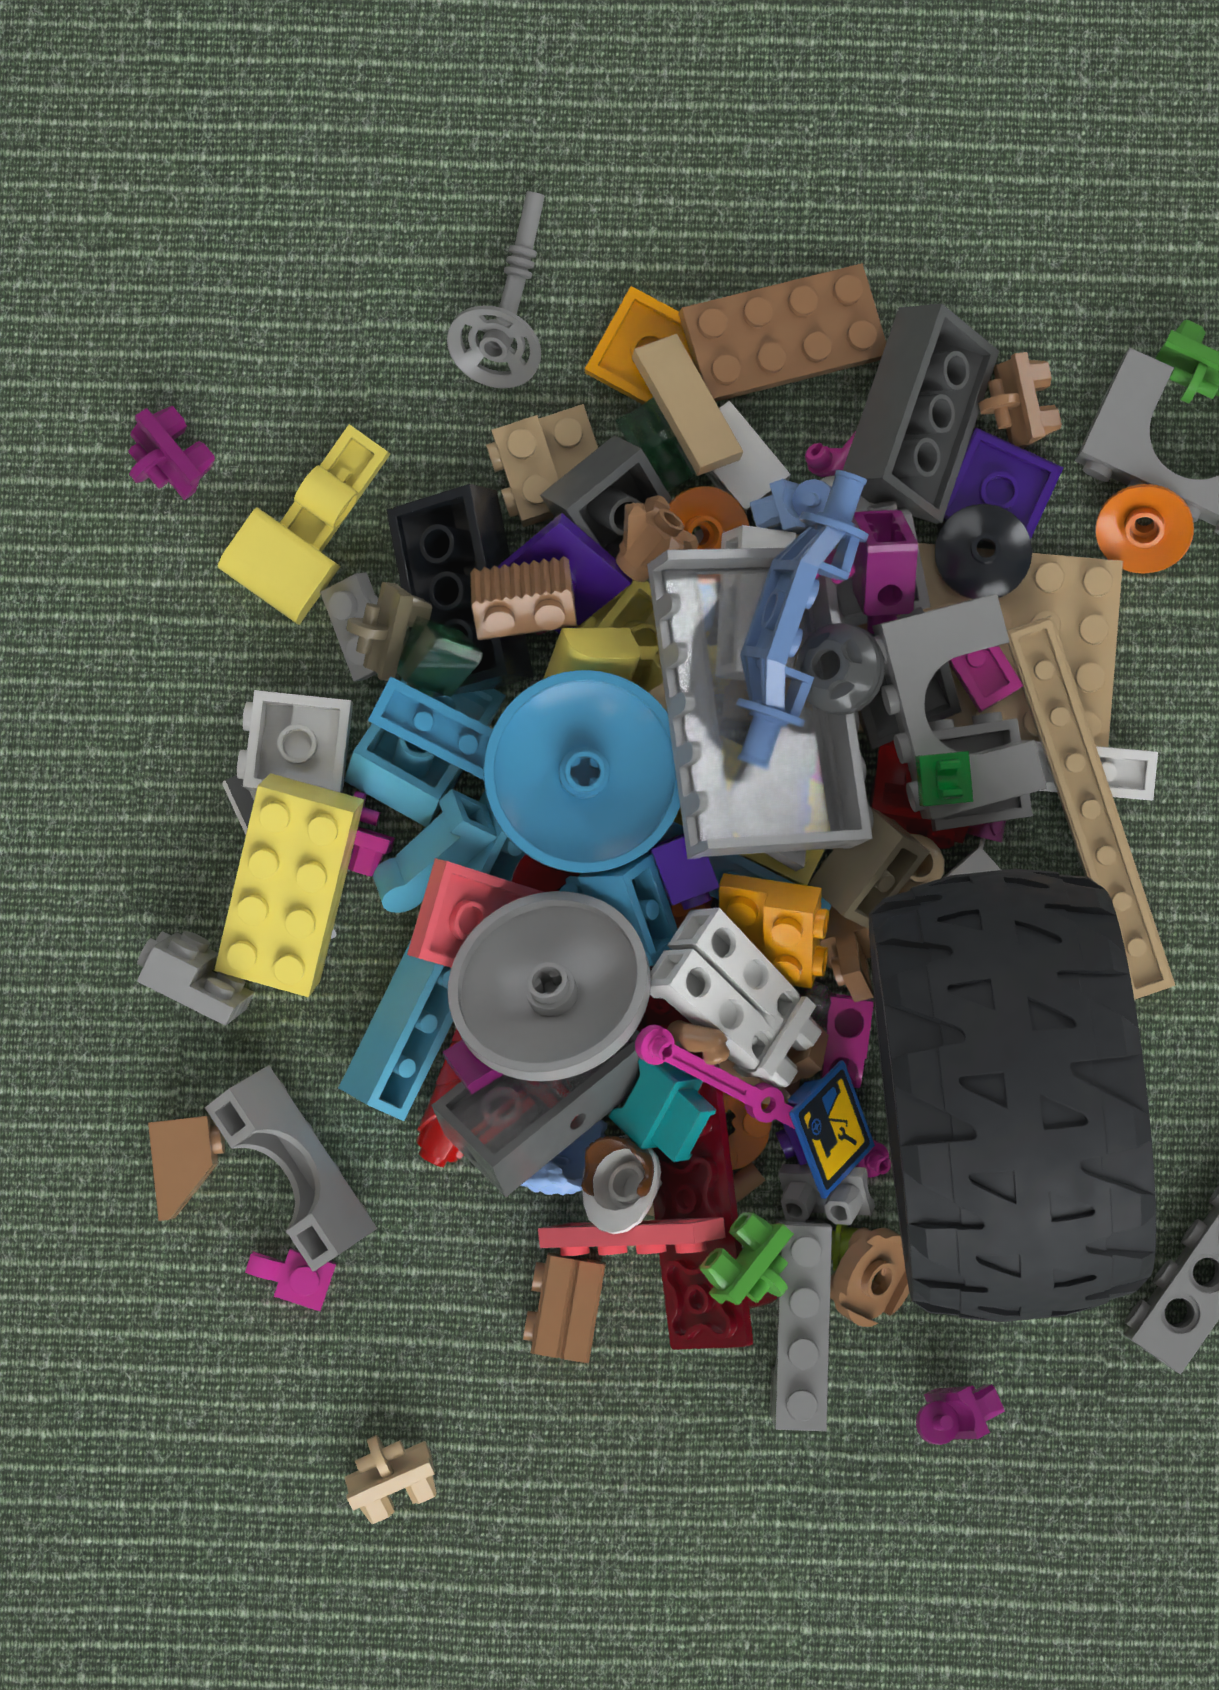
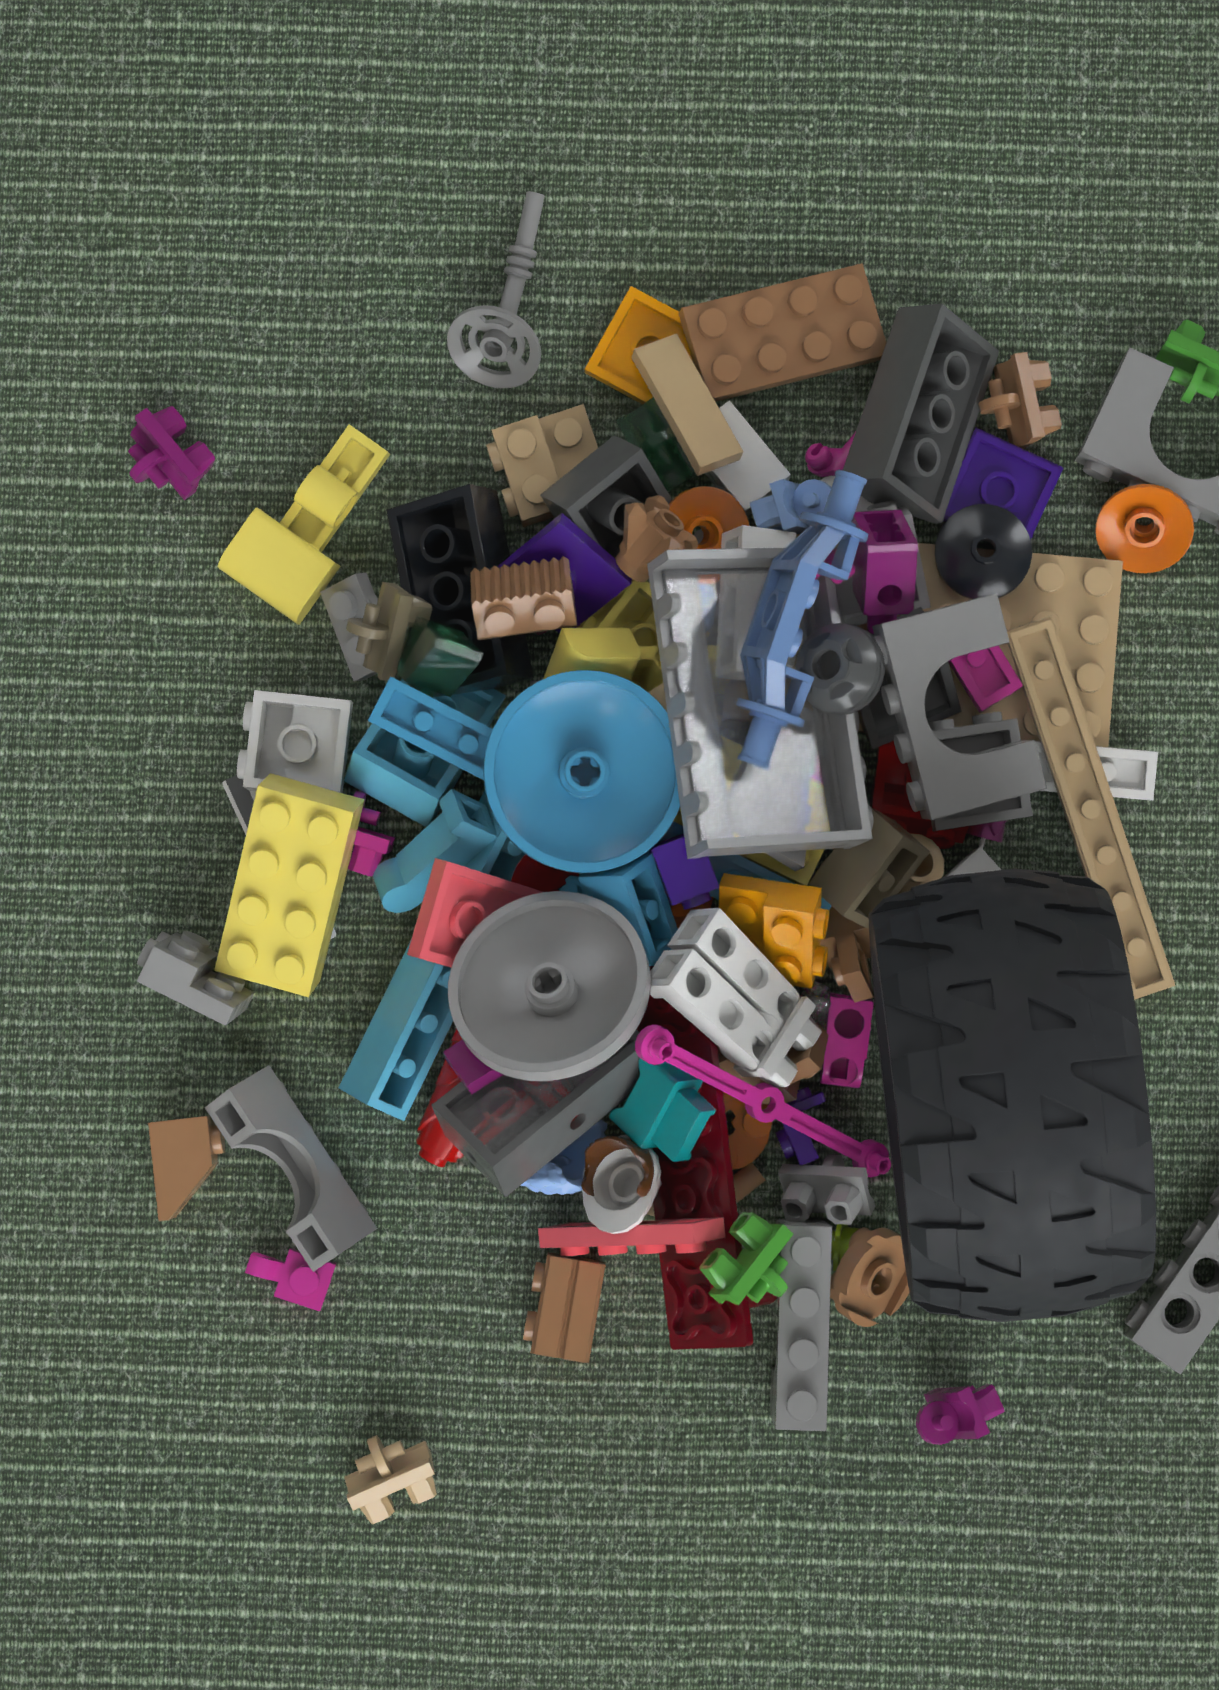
medium nougat arm [667,1020,730,1065] -> none
piece [788,1061,875,1199] -> none
green tile [915,751,973,807] -> none

